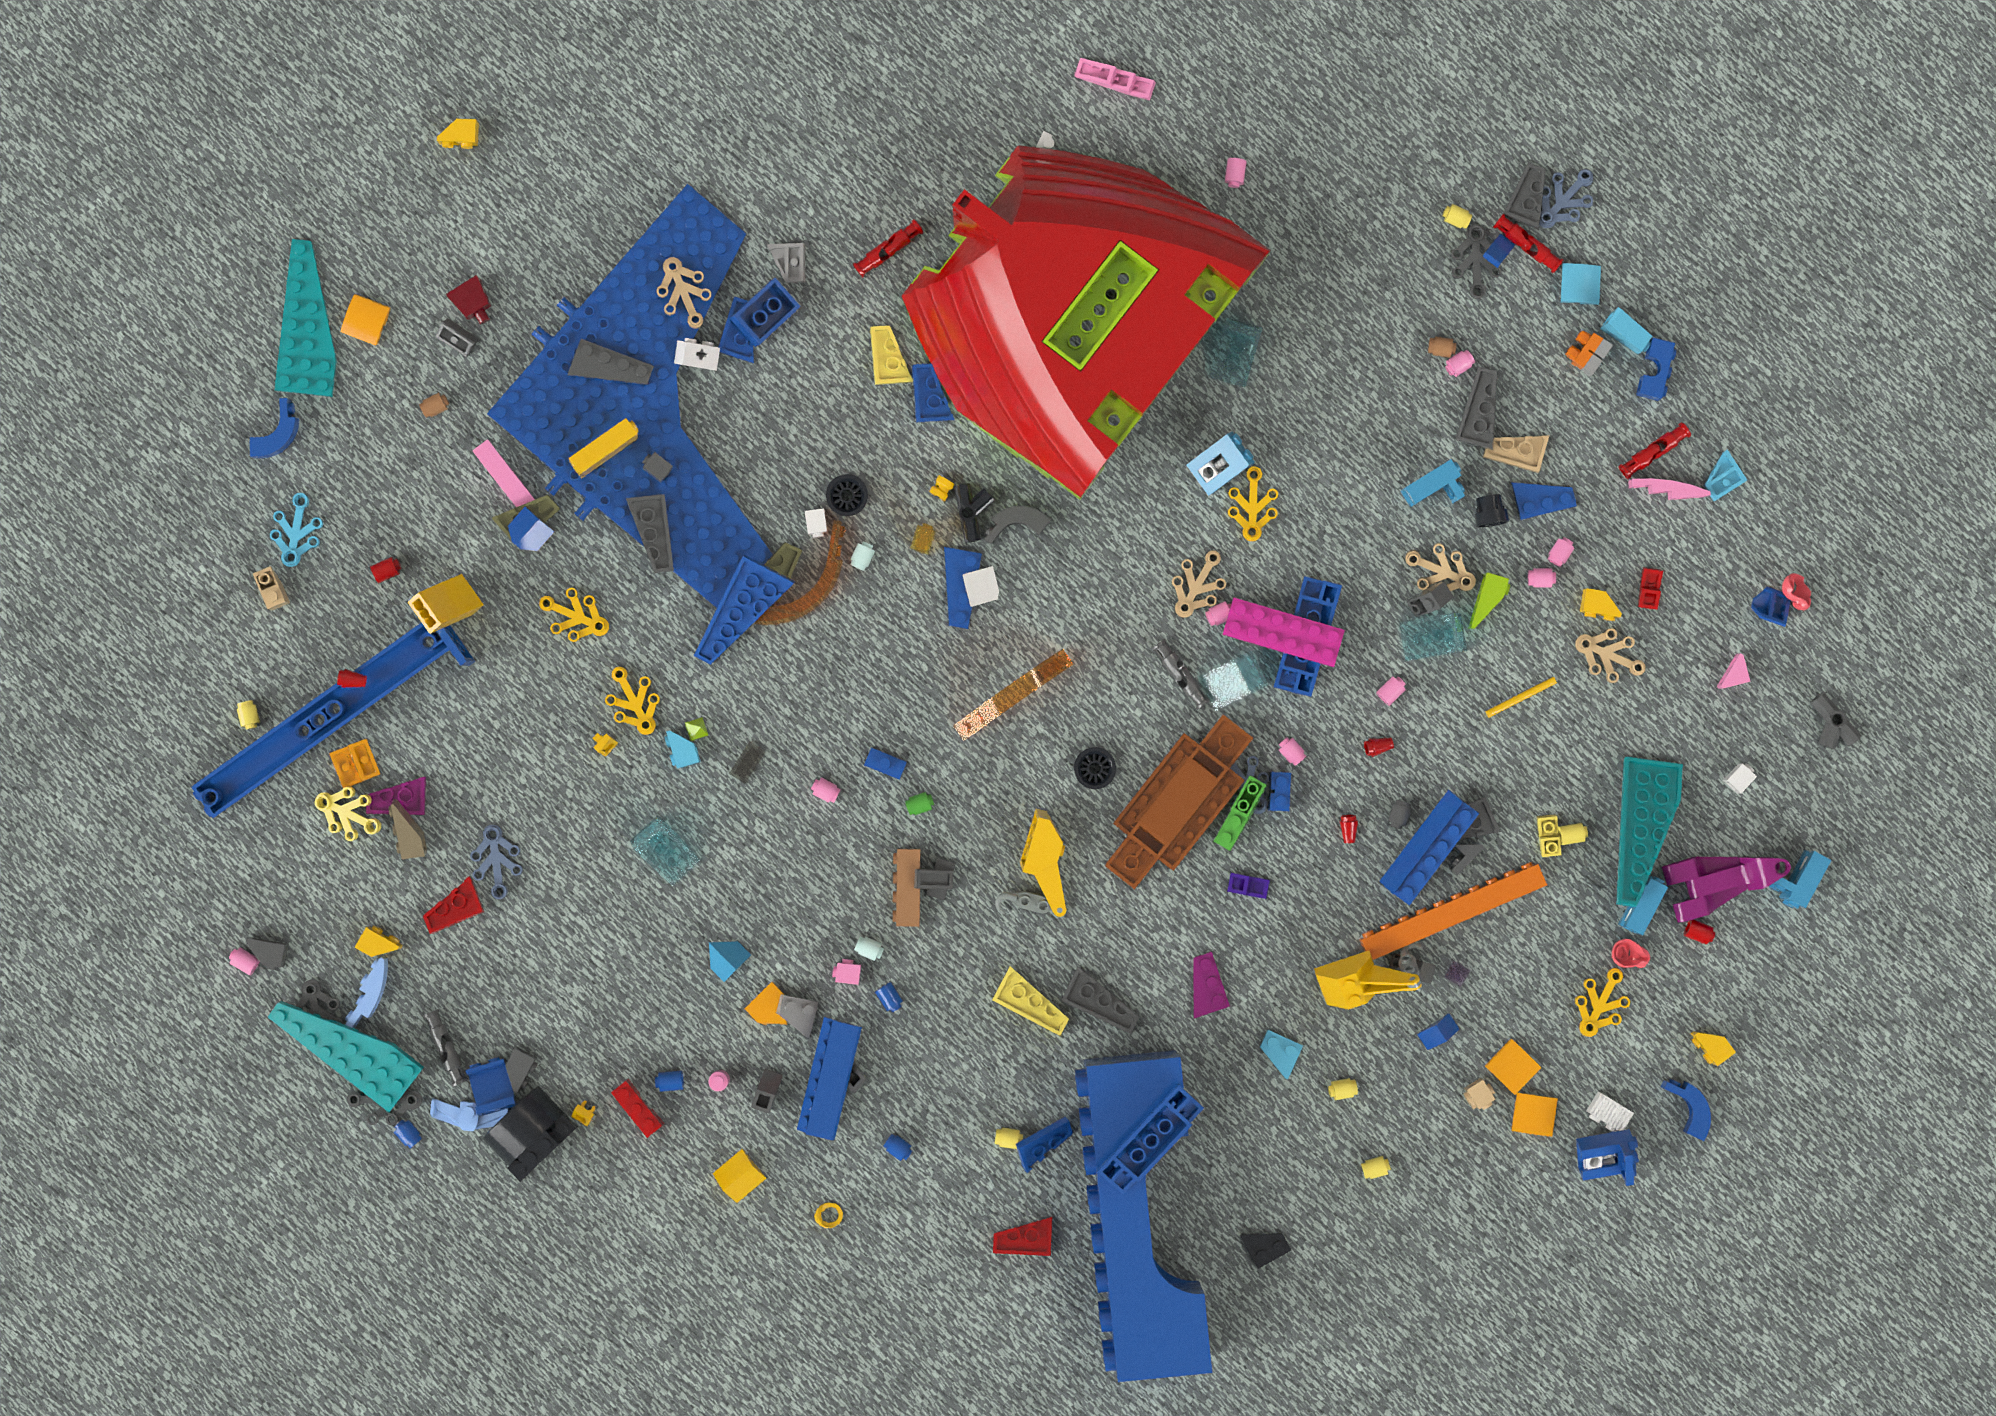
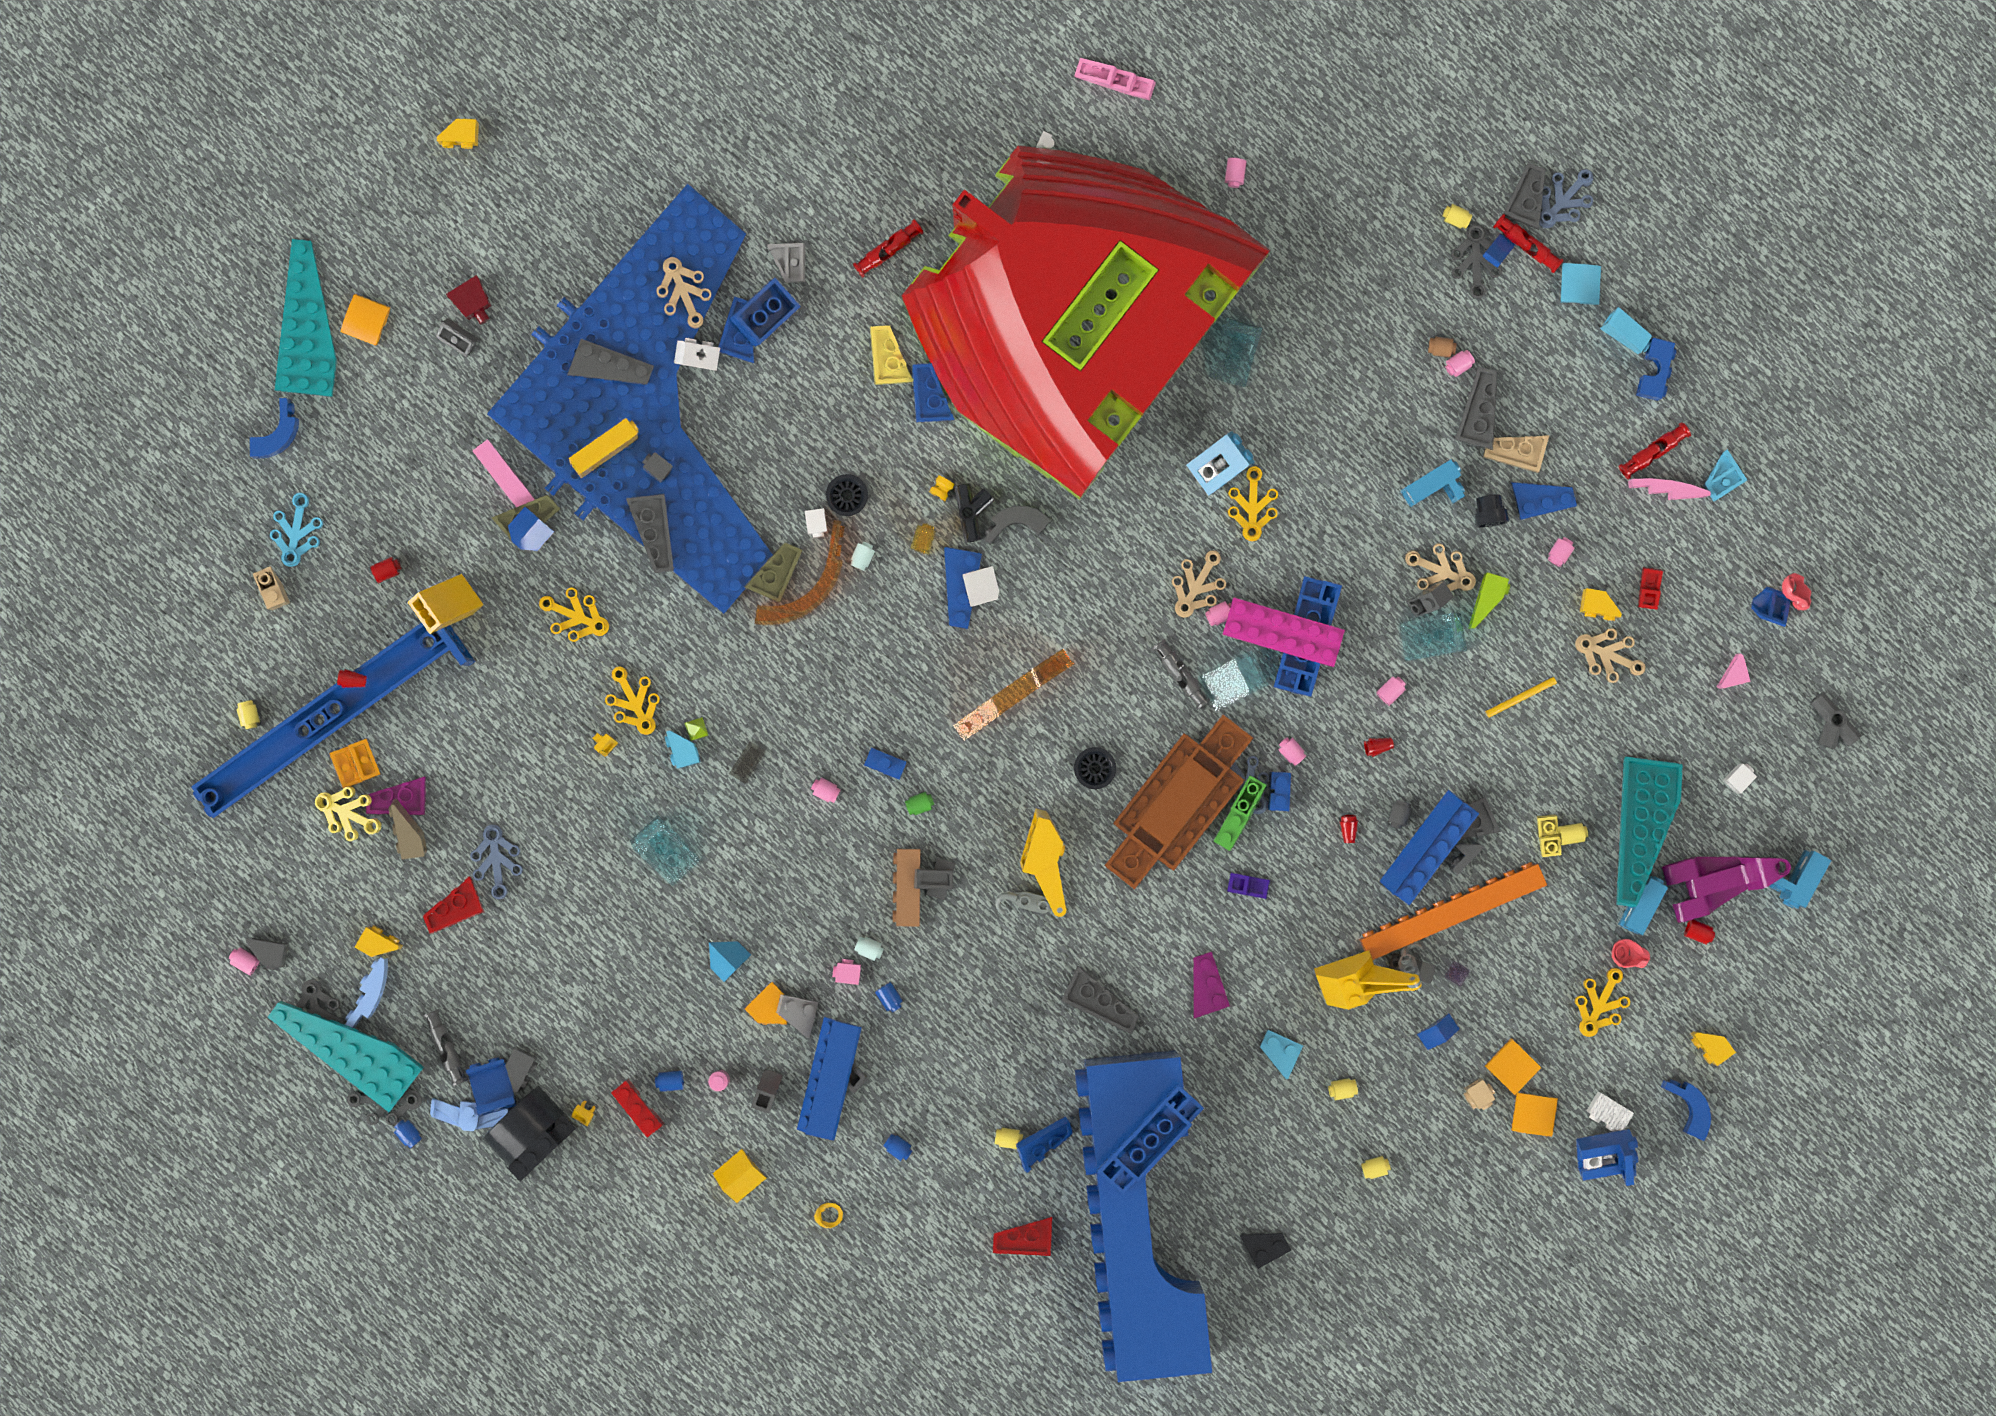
medium nougat brick [419,392,449,418] -> none
blue wing [694,555,795,665] -> none
light yellow wing [992,966,1069,1036] -> none
bright pink brick [1528,568,1556,588] -> none
orange hips [1565,330,1613,377] -> none

